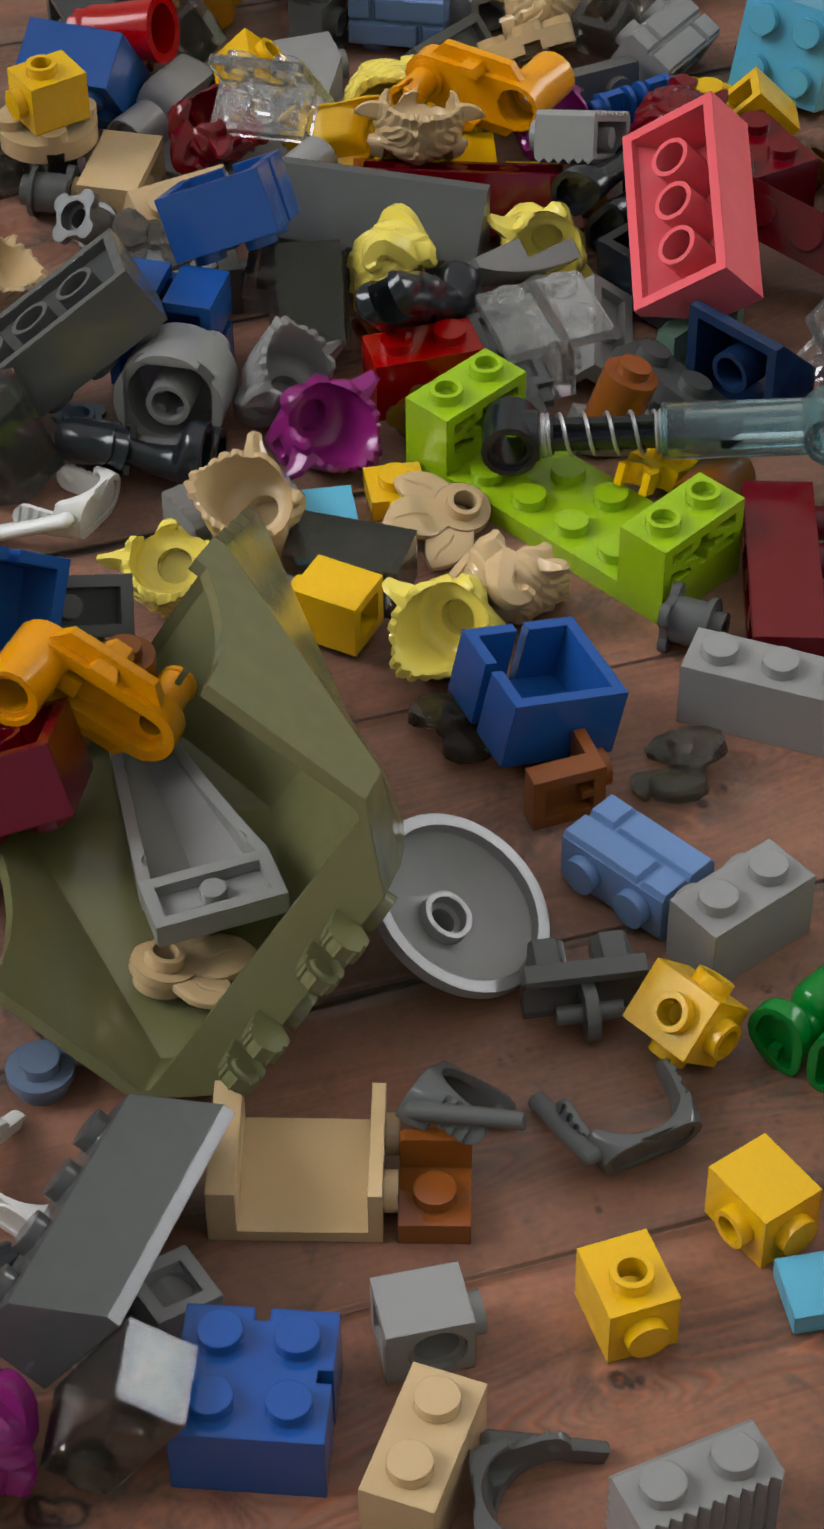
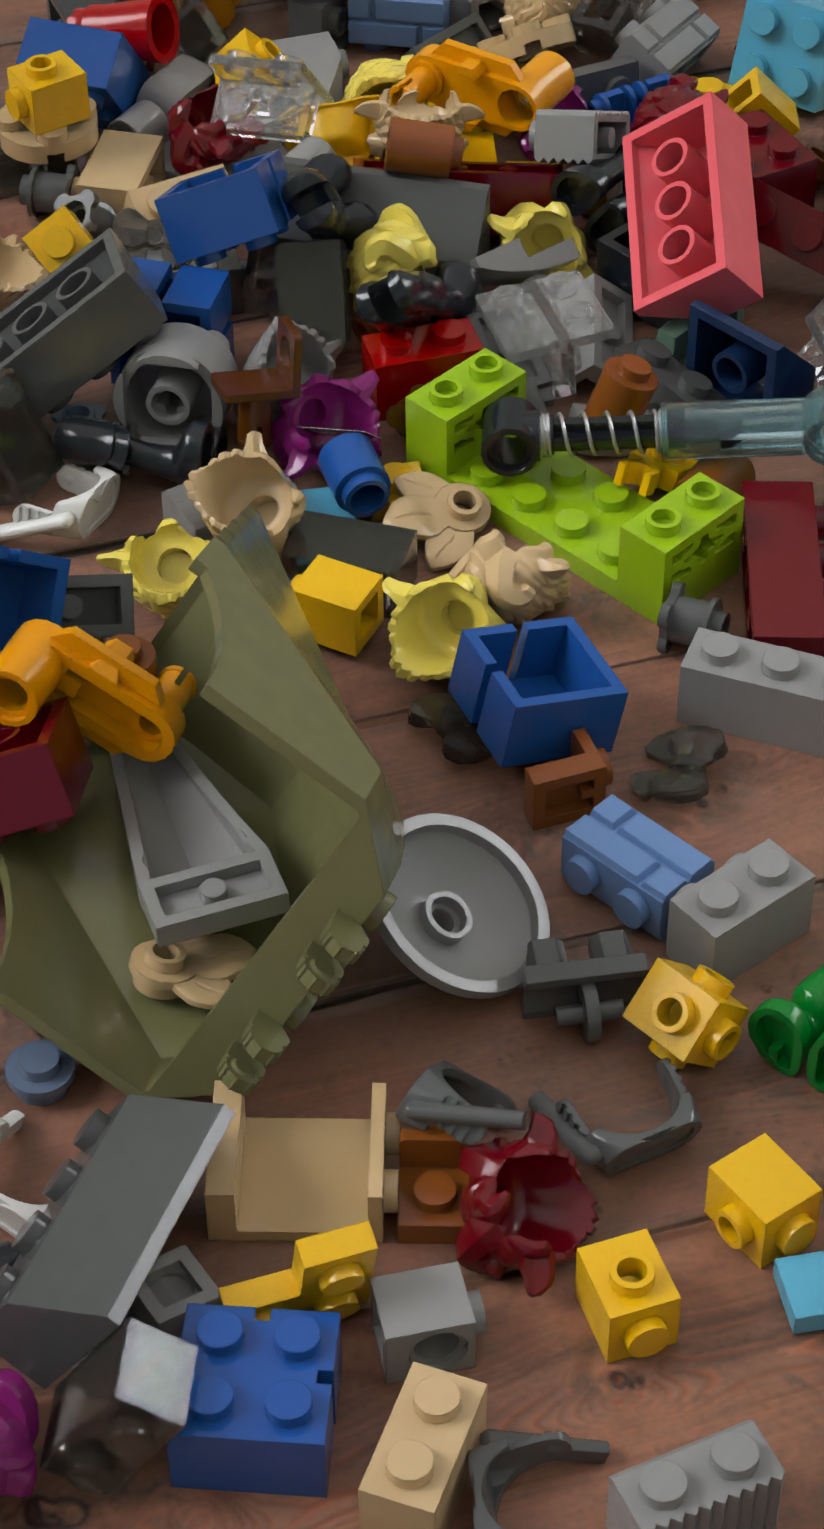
none -> yellow brick [22,205,94,274]
none -> reddish brown bracket [211,316,303,448]
none -> yellow plate [217,1220,378,1321]
none -> black piece [281,153,378,251]
none -> sticker [297,427,381,440]
none -> blue brick [318,433,391,517]
none -> dark orange brick [384,117,464,179]
none -> dark red hair [455,1112,599,1297]

